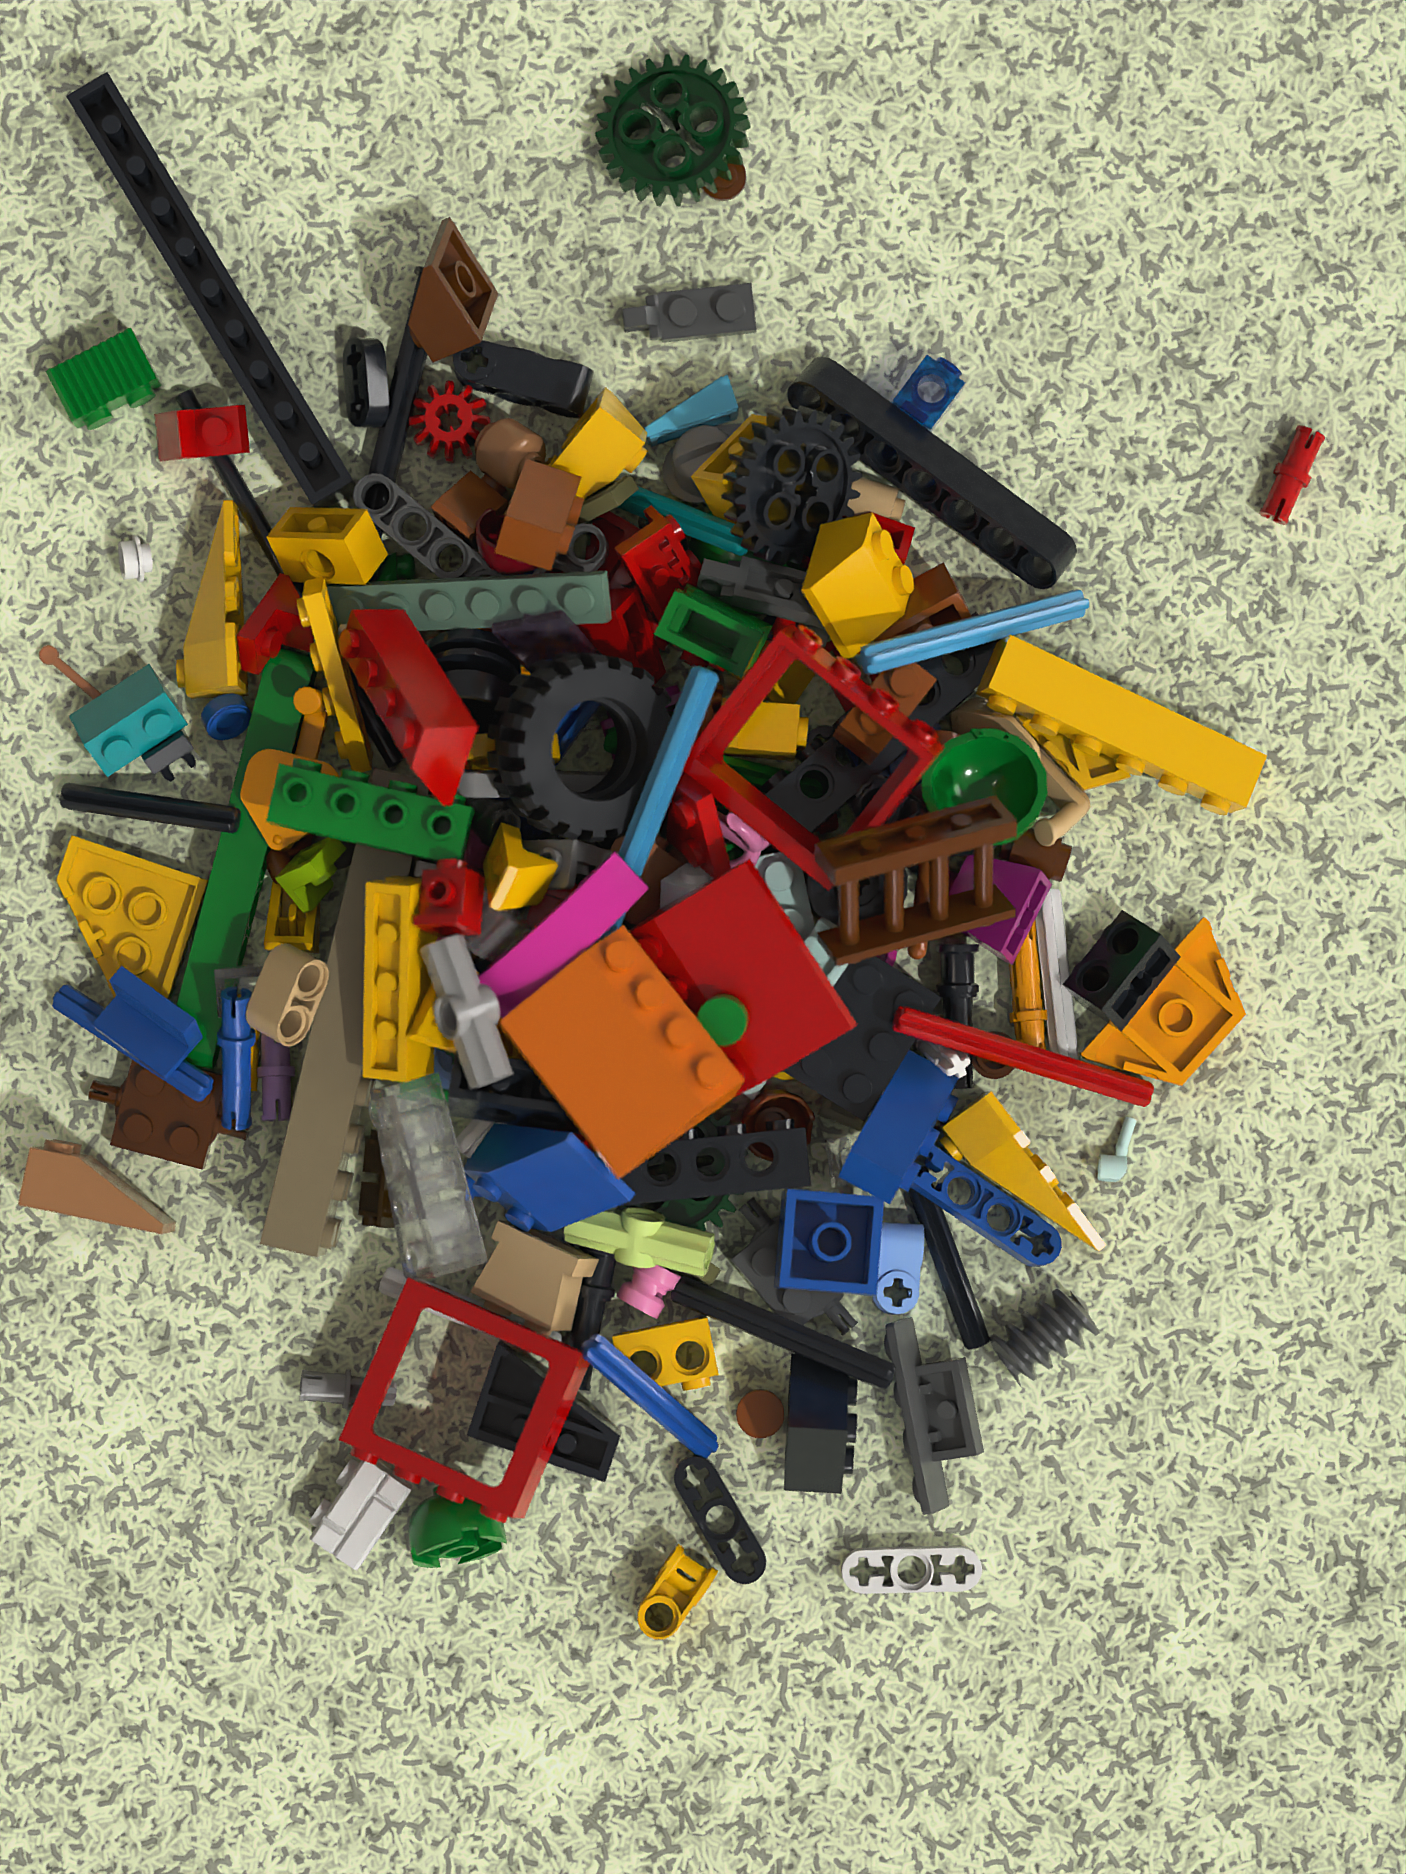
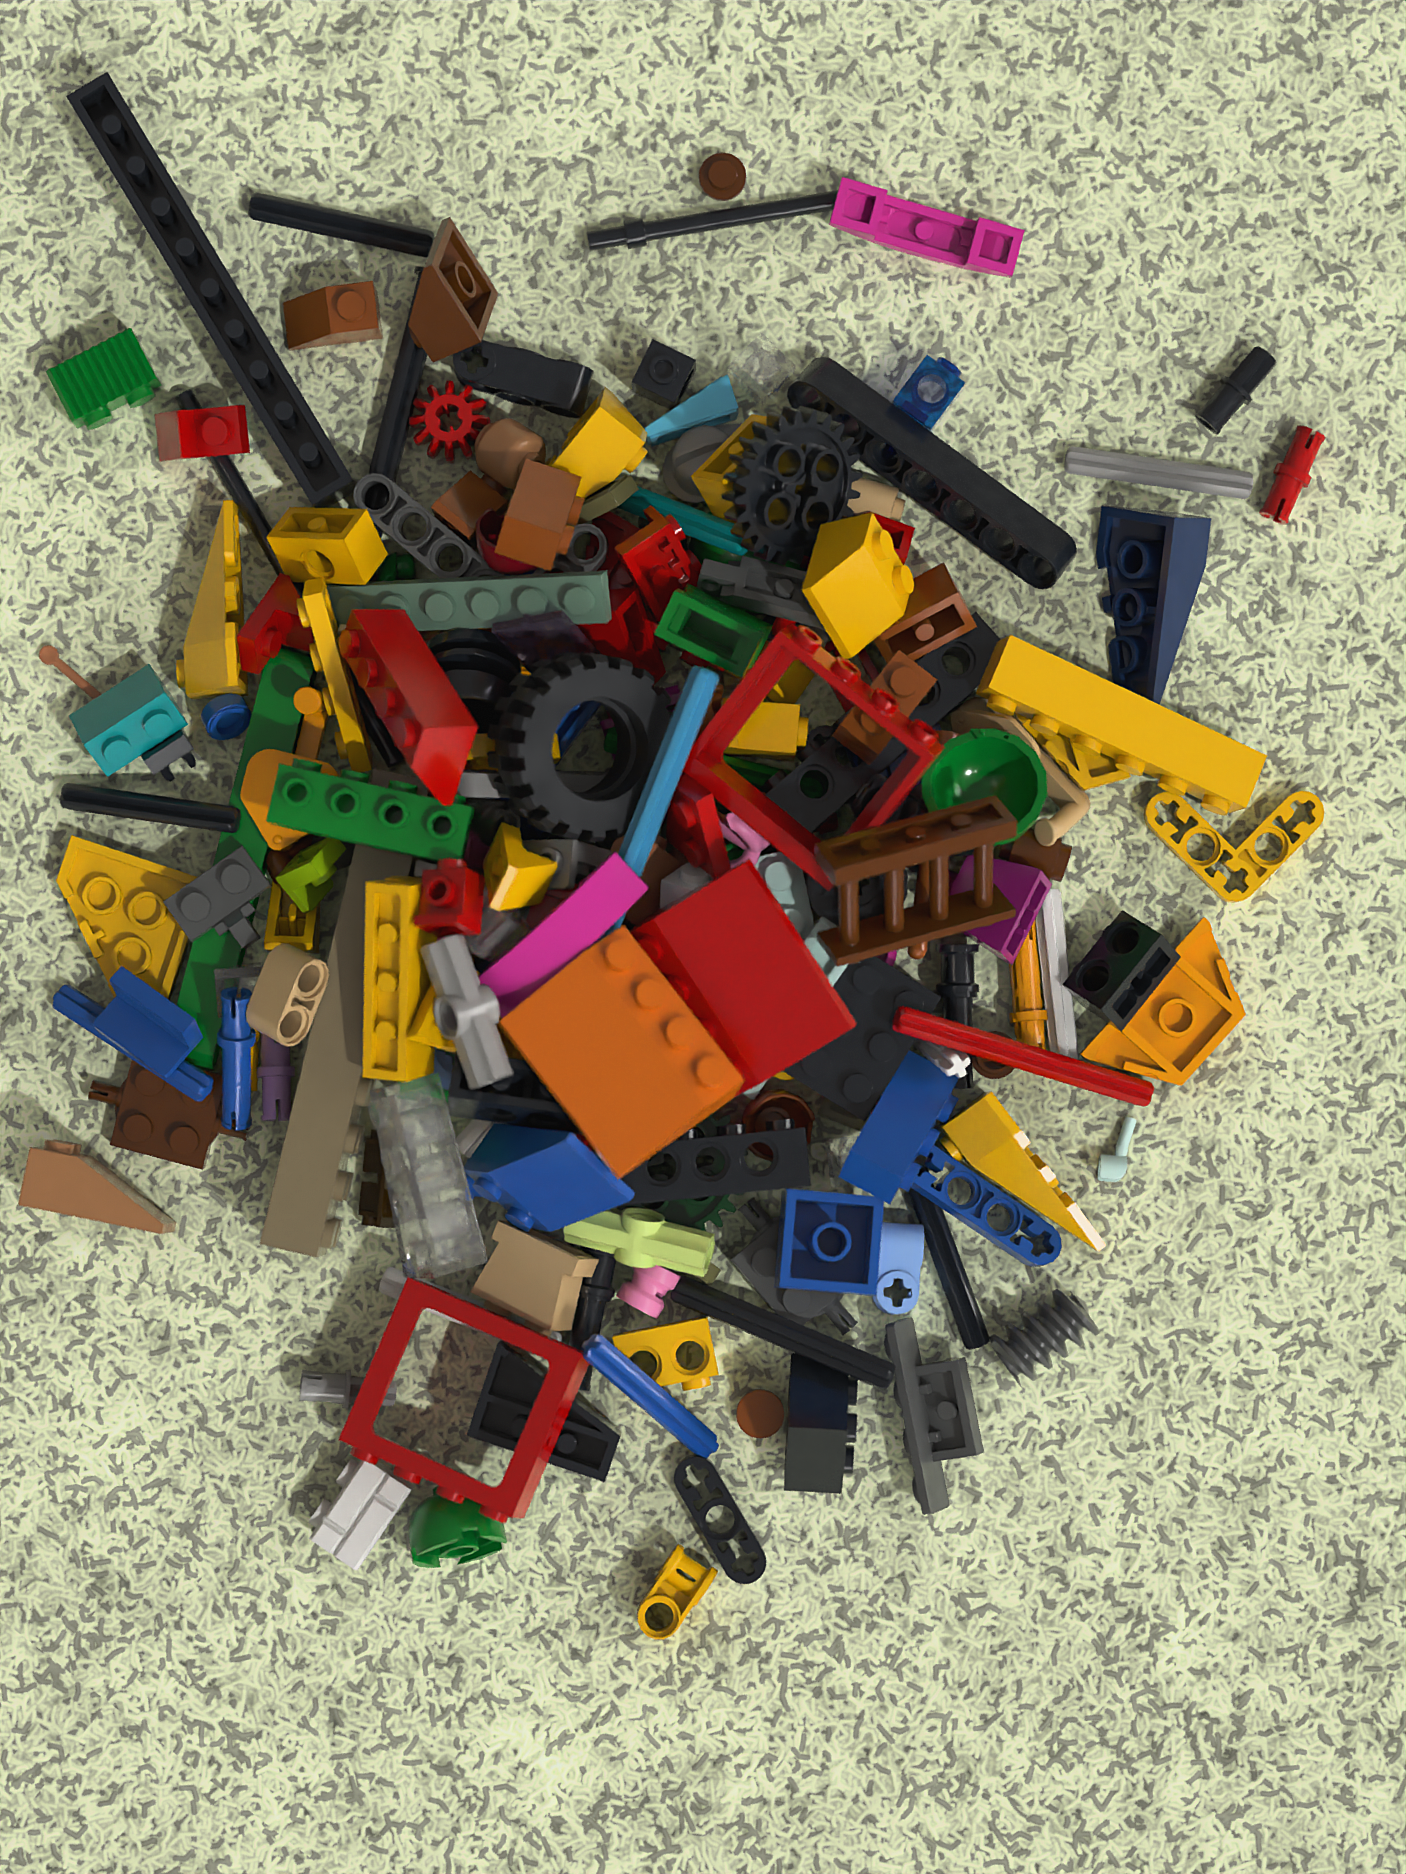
white plate [118,535,153,582] -> none
black beam [343,337,389,428] -> none
dark green gear [595,54,751,207] -> none
dark grey hinge [622,283,757,343] -> none
green tile [697,994,748,1046] -> none
white beam [841,1545,982,1594] -> none
dark azure axle [856,589,1090,674] -> none
none -> dark grey hinge [163,846,272,949]
none -> black axle [248,192,435,258]
none -> dark orange slope [283,281,383,351]
none -> black bar [587,190,838,251]
none -> black brick [632,339,696,410]
none -> clear brick [728,332,796,409]
none -> dark pink slope [829,177,1025,278]
none -> light grey axle [1064,446,1253,499]
none -> dark blue wedge [1096,505,1211,705]
none -> yellow beam [1144,791,1325,903]
none -> black axle [1195,346,1276,435]

